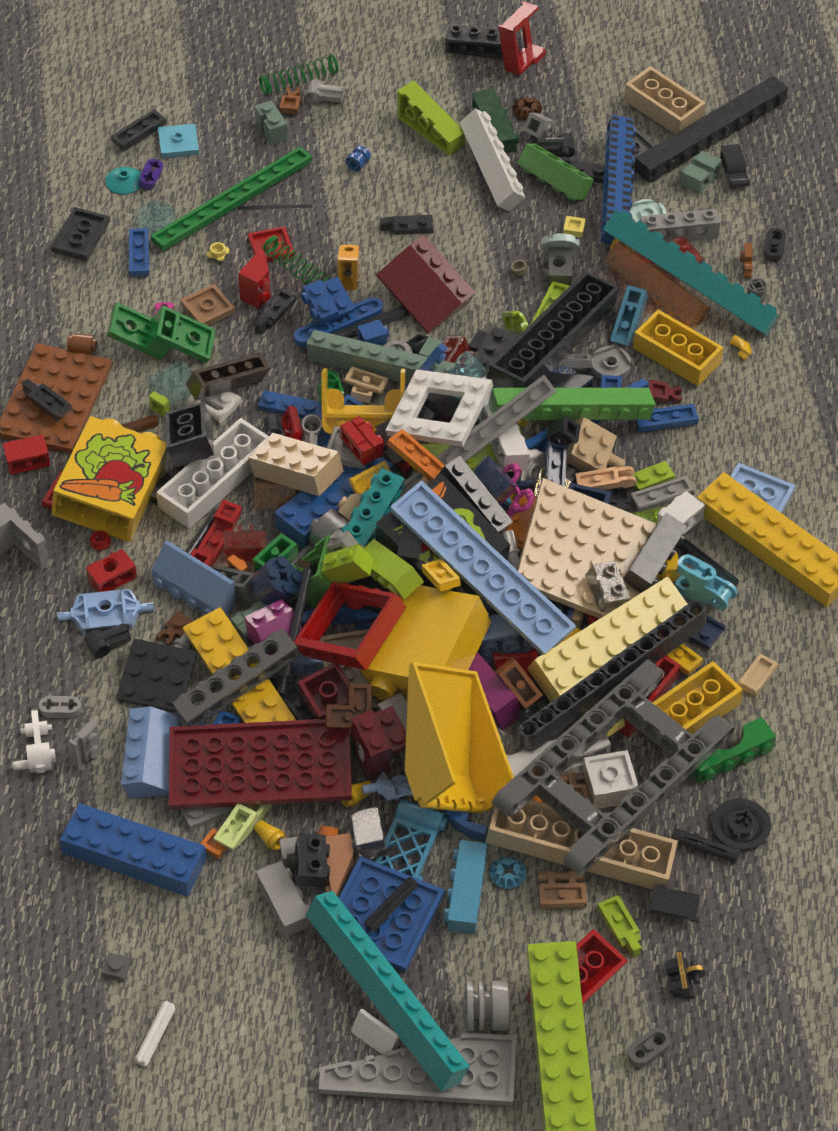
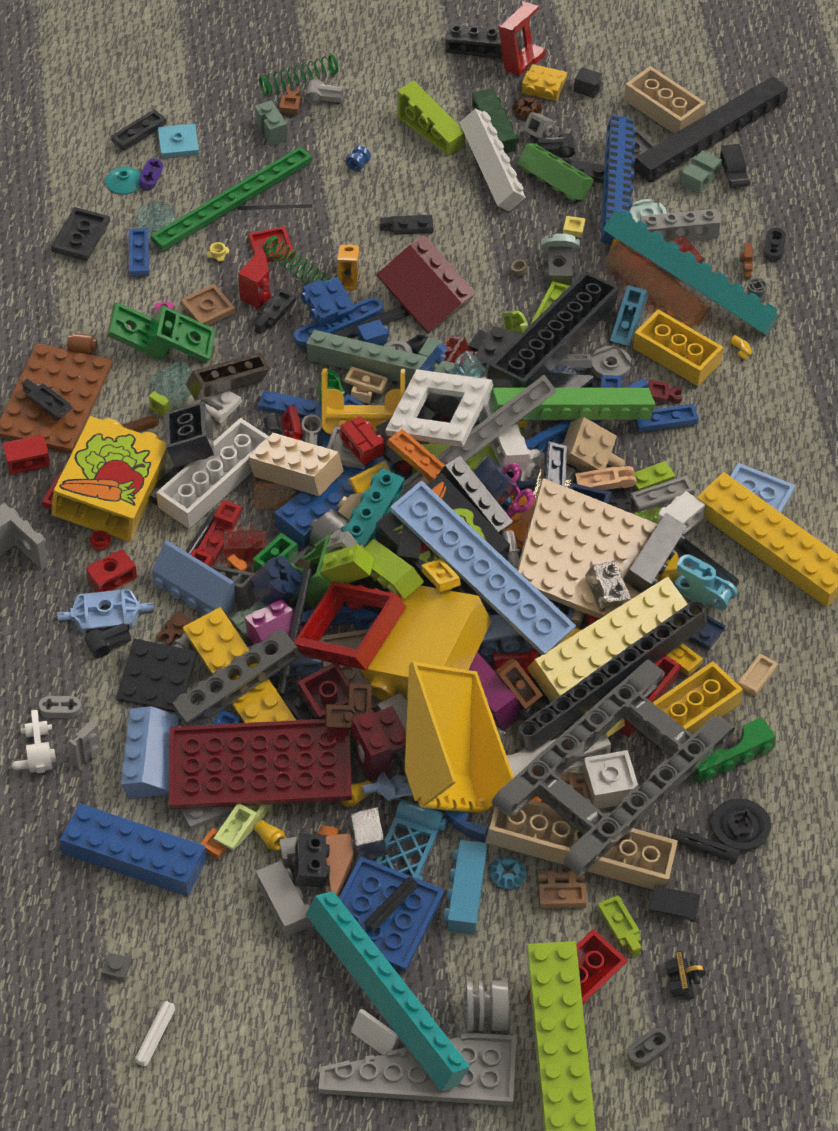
black brick [547,416,581,446] -> none
none -> yellow plate [522,64,567,101]
none -> black brick [574,67,604,98]

